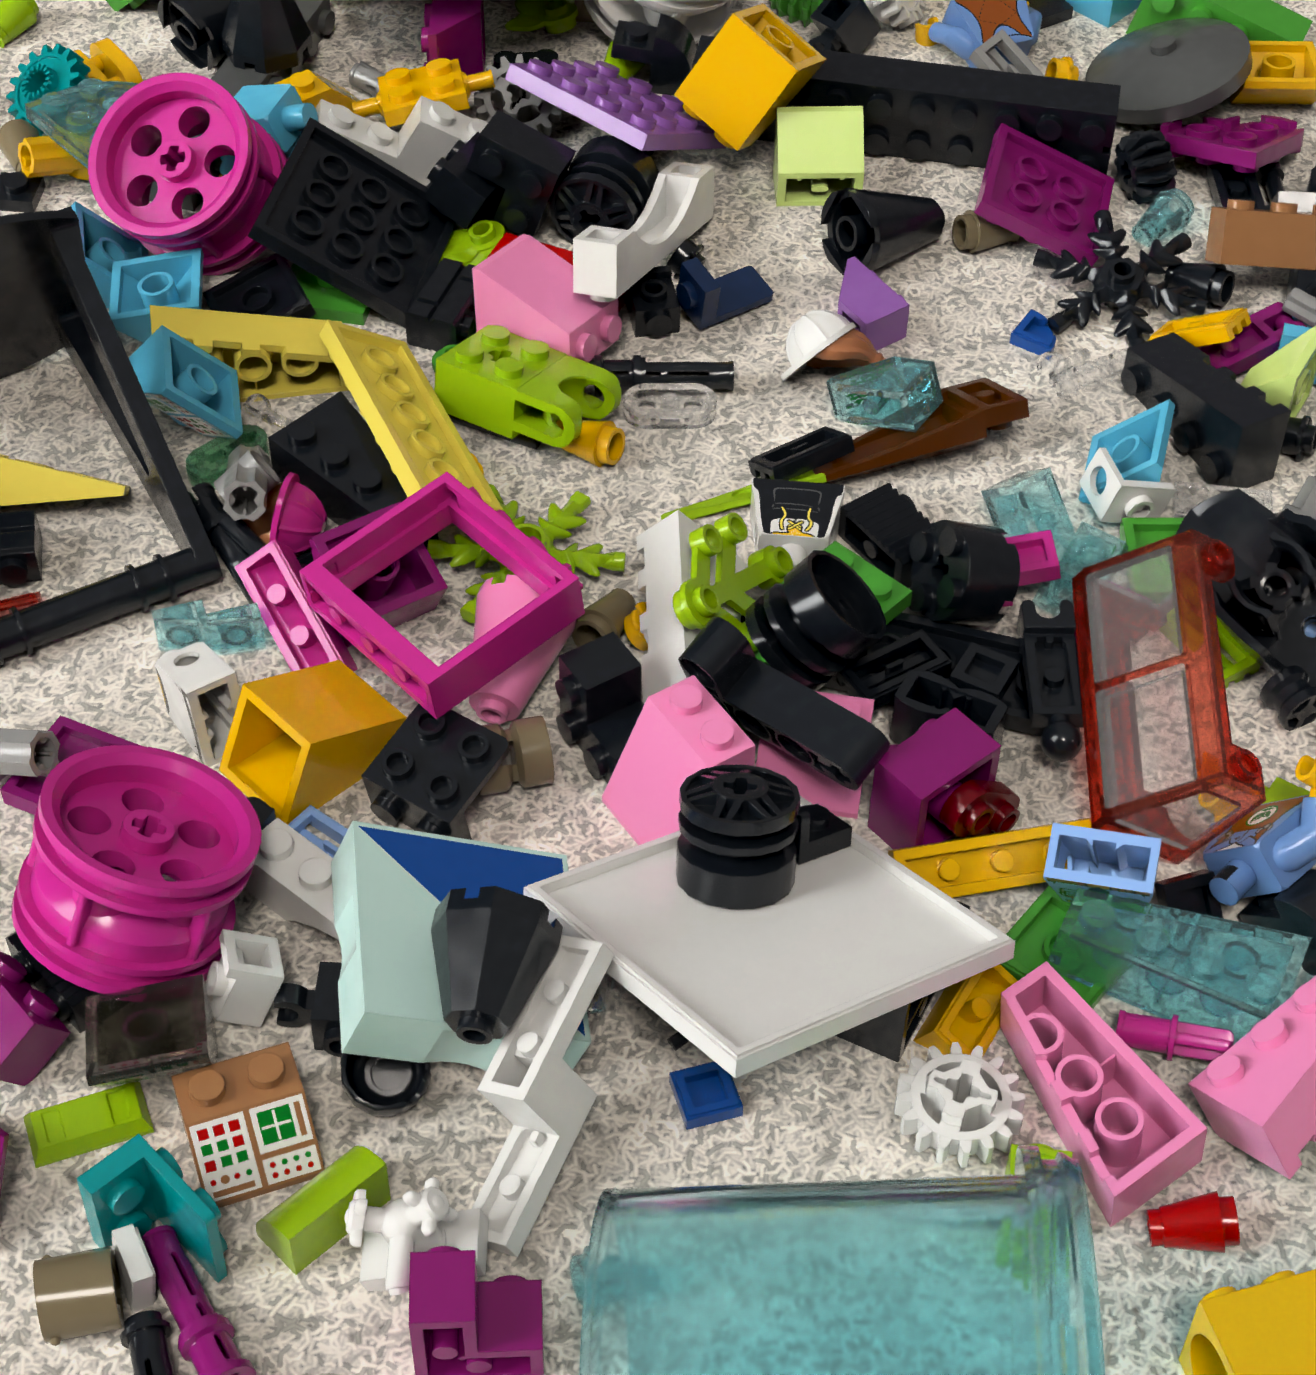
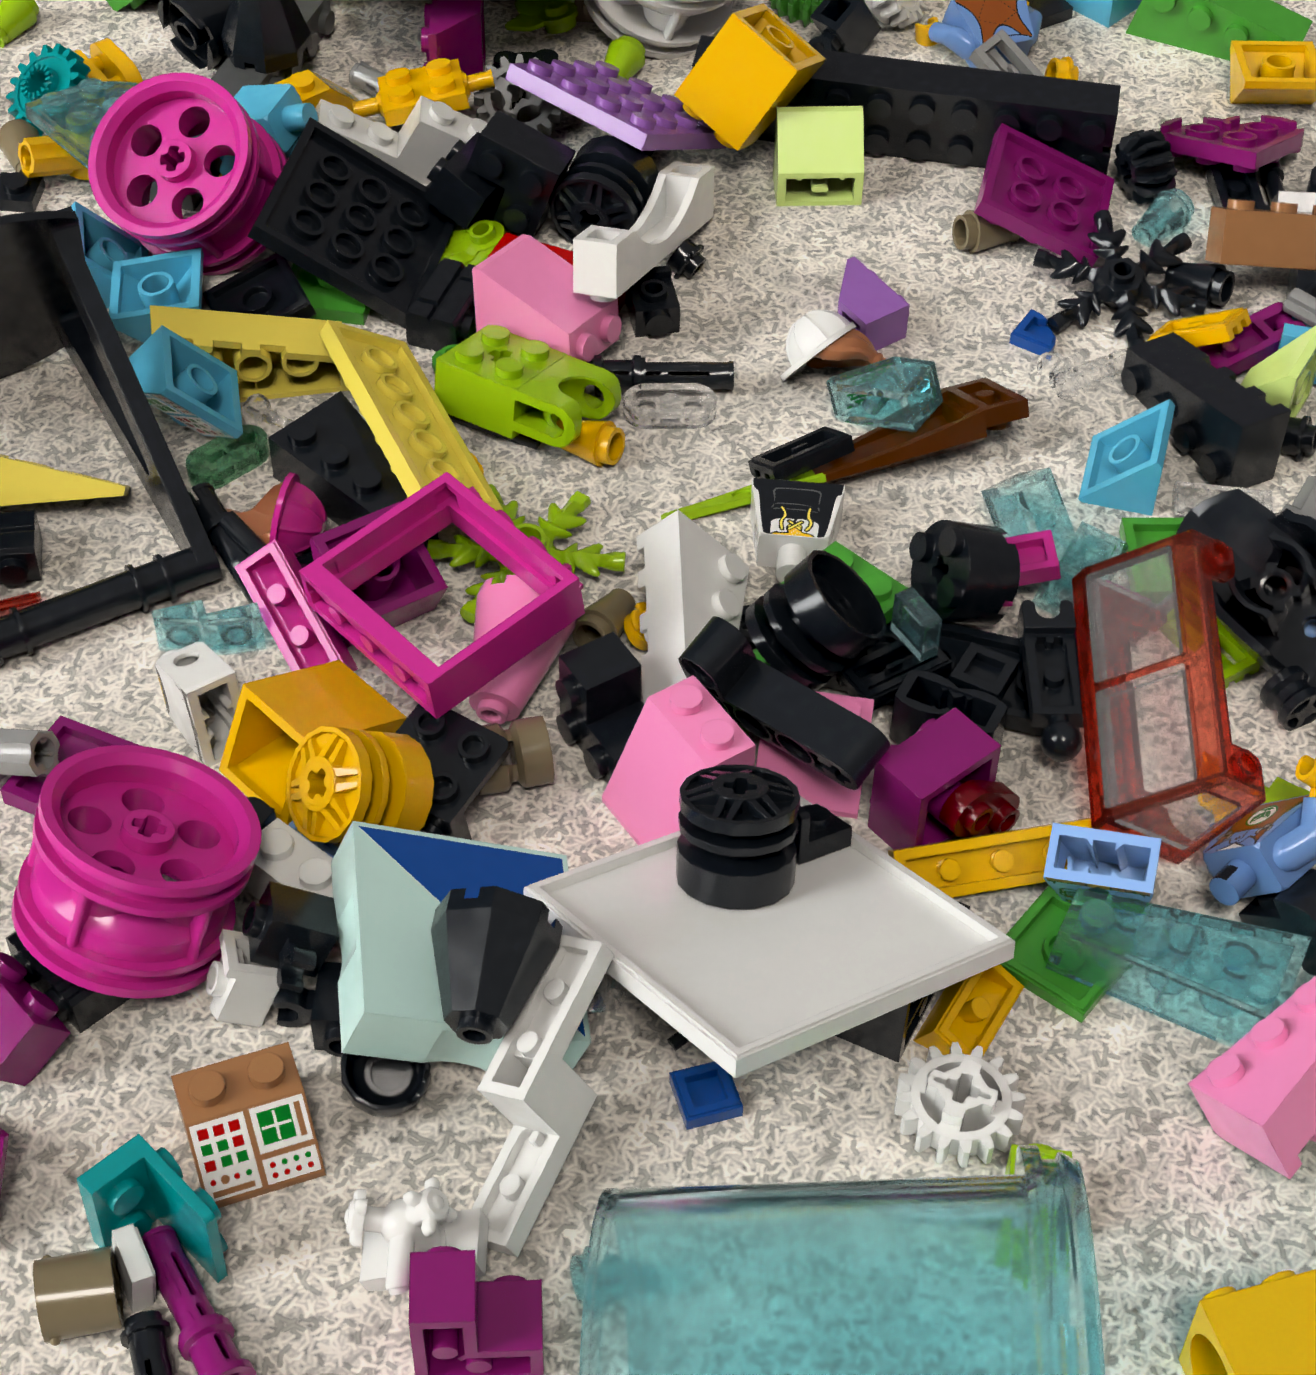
lime tile [23,1082,154,1168] -> none
clear smoke slope [85,974,219,1088] -> none
light grey piece [213,444,281,522] -> none
lime brick [256,1146,391,1275] -> none
black brick [611,14,696,96] -> none
lime plant [673,512,793,652] -> none
dark blue bracket [676,257,774,330] -> none
black cone [821,188,945,275] -> none
black brick [838,483,934,588] -> none
bright pink wedge [1000,961,1208,1227] -> none
white bracket [1079,447,1176,523] -> none
dark grey dish [1085,17,1253,125] -> none
dark pink axle [1116,1010,1234,1062] -> none
red cone [1146,1191,1240,1253] -> none
black plate [1155,869,1224,939] -> none
none -> black brick [242,881,339,993]
none -> yellow wheel [286,726,434,843]
none -> clear light blue tile [891,587,942,662]

